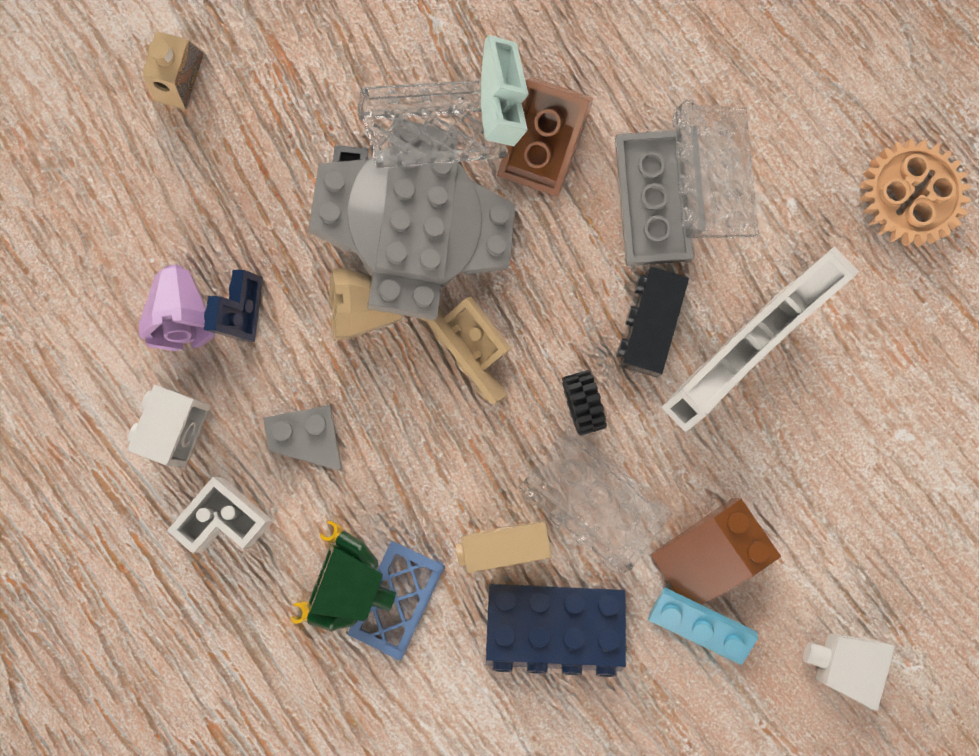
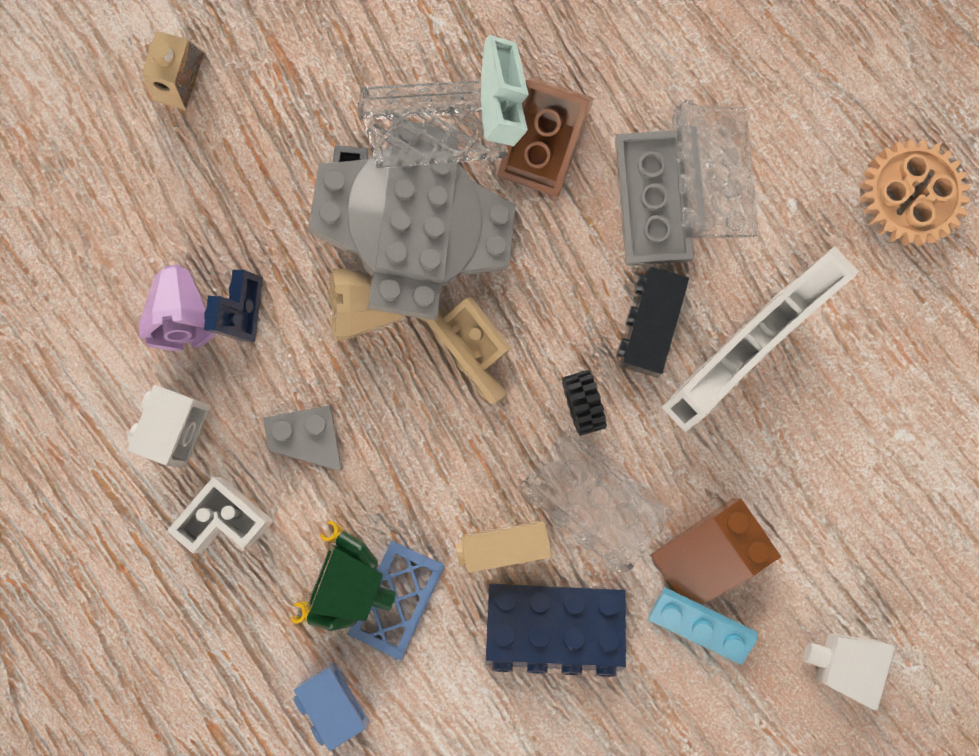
none -> medium blue brick [293,662,369,752]

